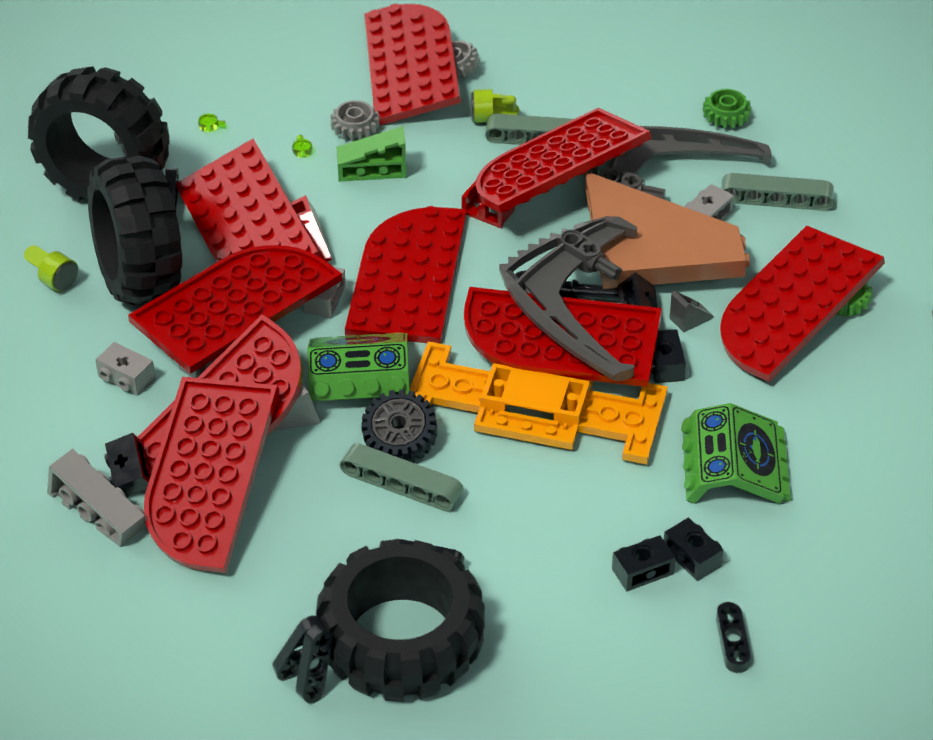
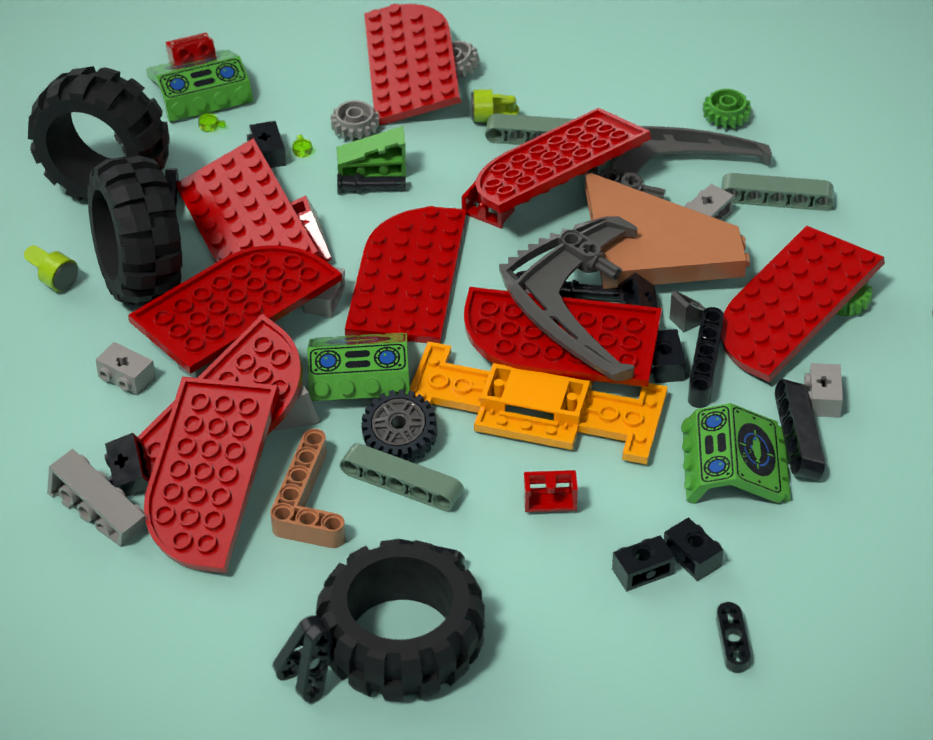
none -> bright green hinge [146,49,254,122]
none -> red window [165,32,217,66]
none -> black brick [246,121,286,168]
none -> nougat beam [270,429,346,548]
none -> black pin [337,173,406,193]
none -> red window [523,470,578,512]
none -> black beam [688,307,724,408]
none -> black beam [774,379,825,480]
none -> light grey brick [804,363,843,418]

